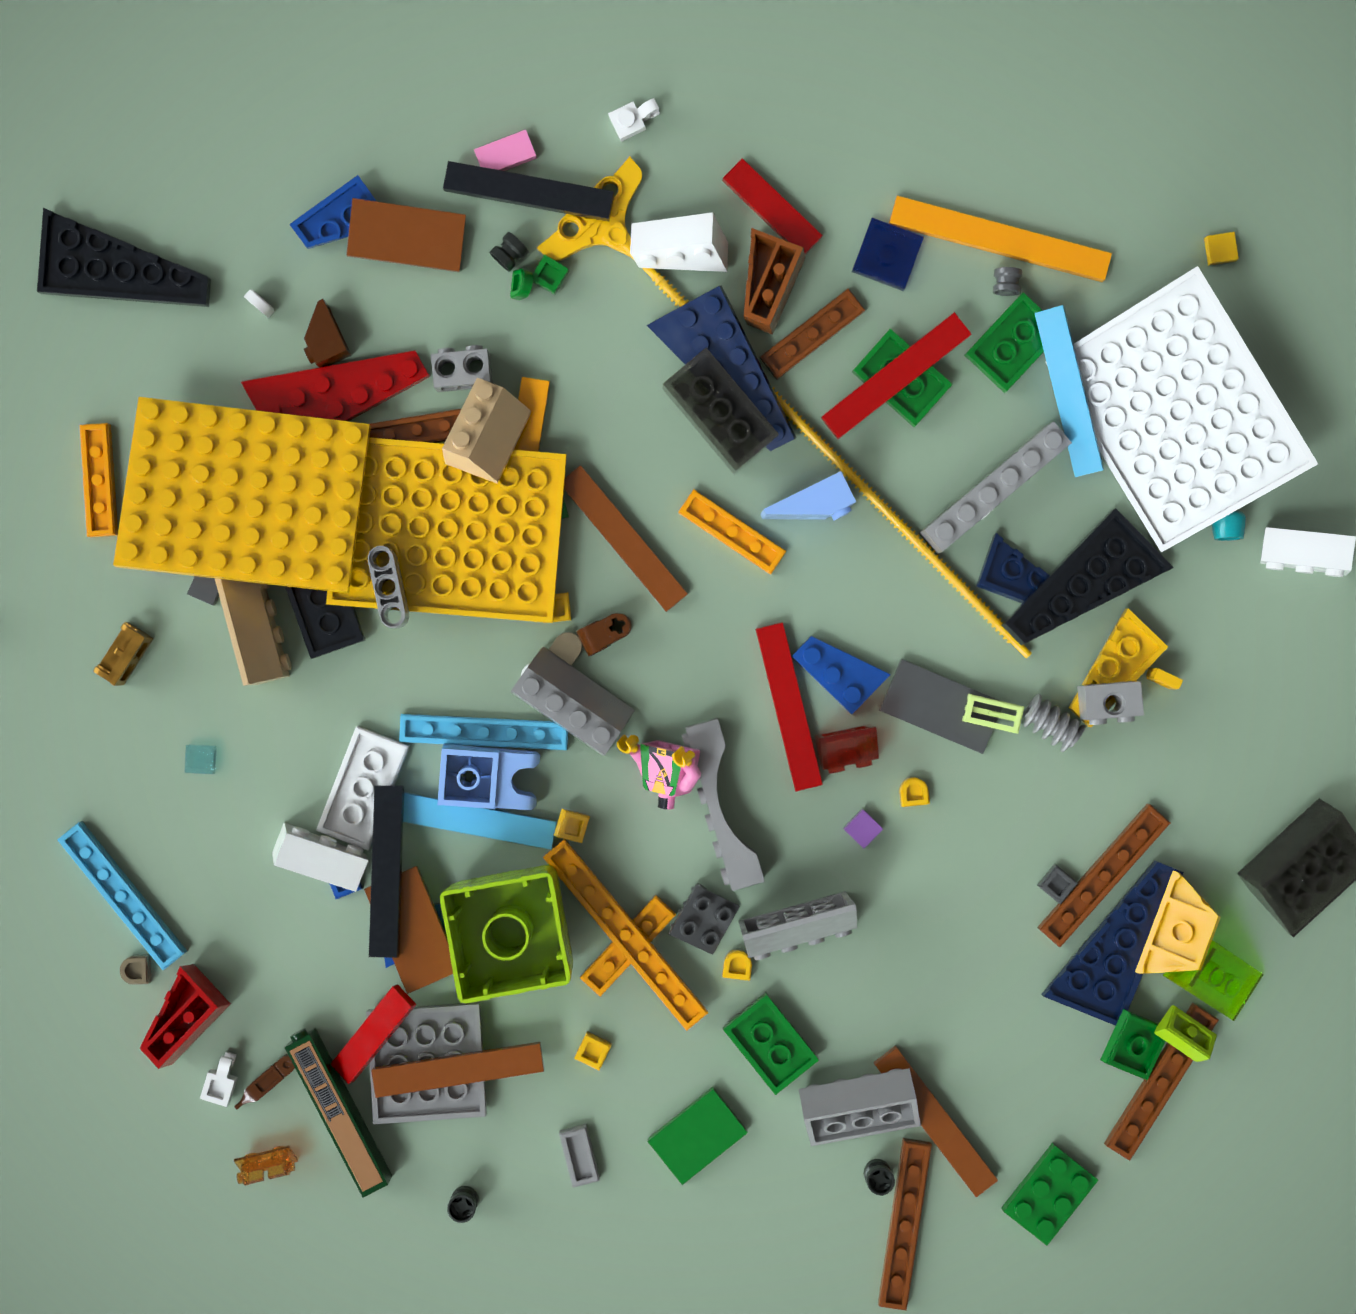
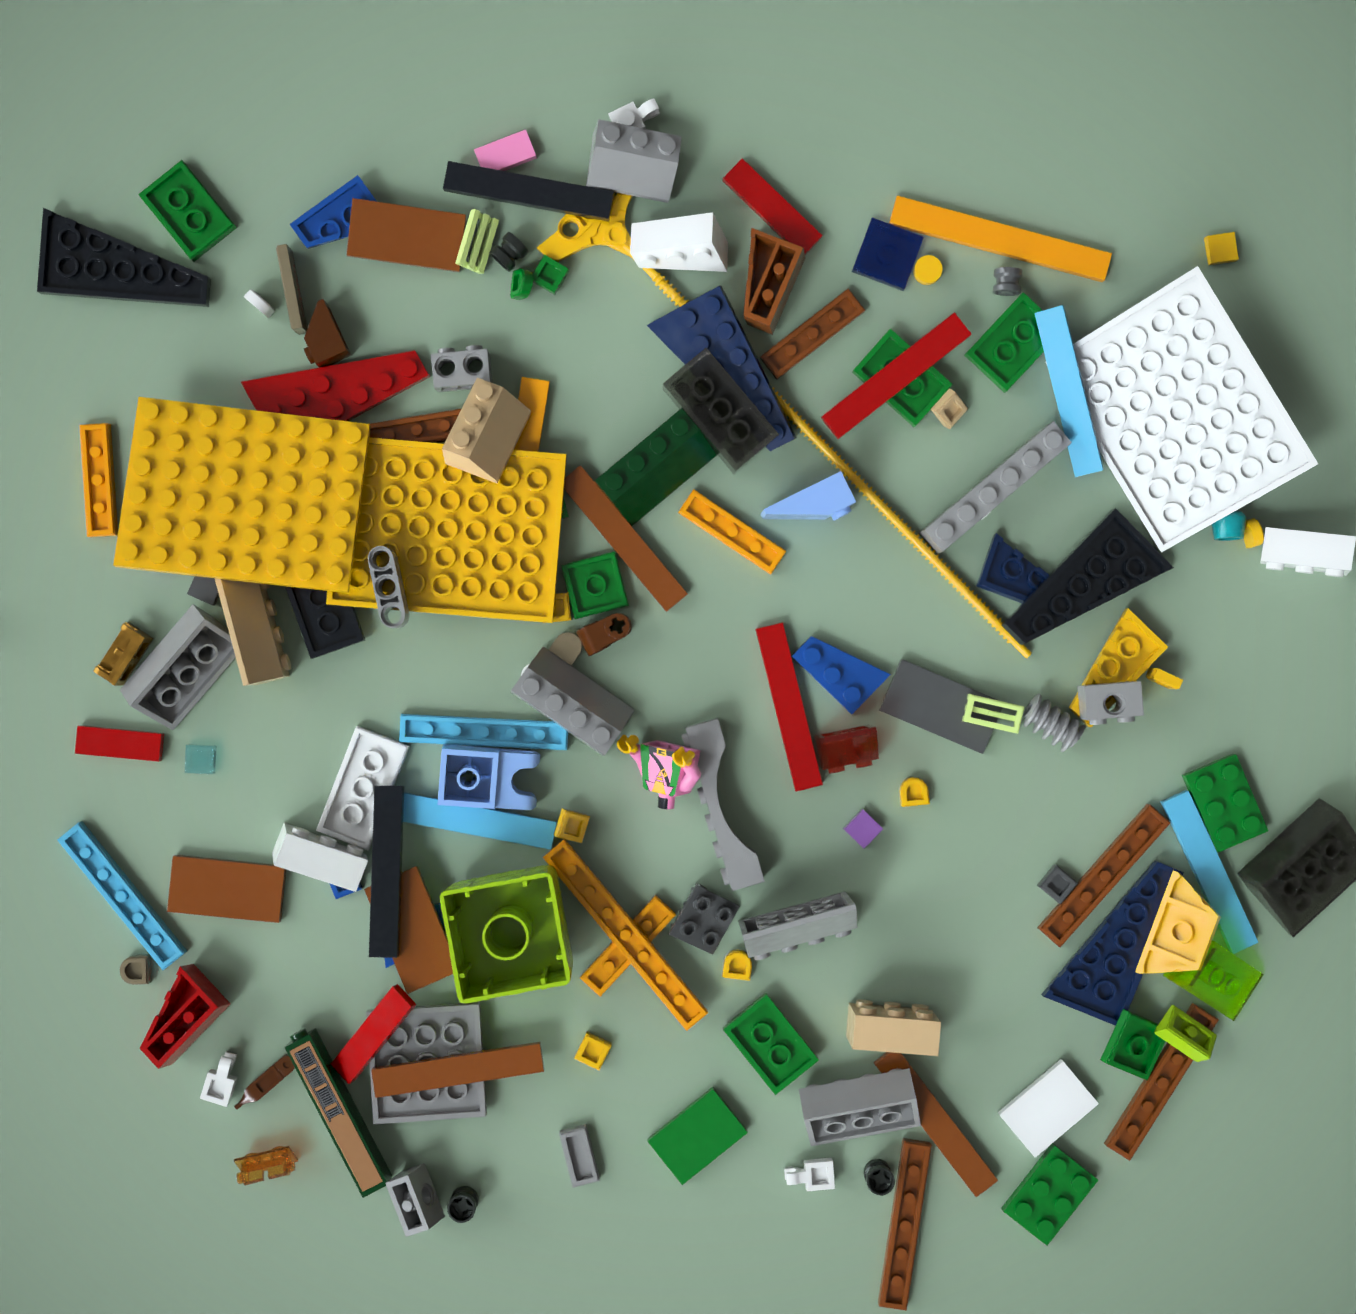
none -> red tile [75,725,164,762]
none -> light grey slope [120,604,235,730]
none -> green tile [138,160,237,262]
none -> dark orange tile [167,855,286,923]
none -> dark tan tile [276,244,307,335]
none -> light grey brick [385,1163,445,1237]
none -> yellowish green tile [455,209,499,274]
none -> green tile [561,551,629,619]
none -> light grey slope [586,119,682,203]
none -> dark green slope [595,408,717,526]
none -> white plate [784,1158,835,1191]
none -> tan brick [846,999,941,1056]
none -> yellow tile [913,255,943,285]
none -> tan tile [931,389,968,429]
none -> white tile [997,1059,1099,1157]
none -> medium azure tile [1161,790,1259,954]
none -> green plate [1182,754,1268,853]
none -> yellow tile [1244,518,1264,549]

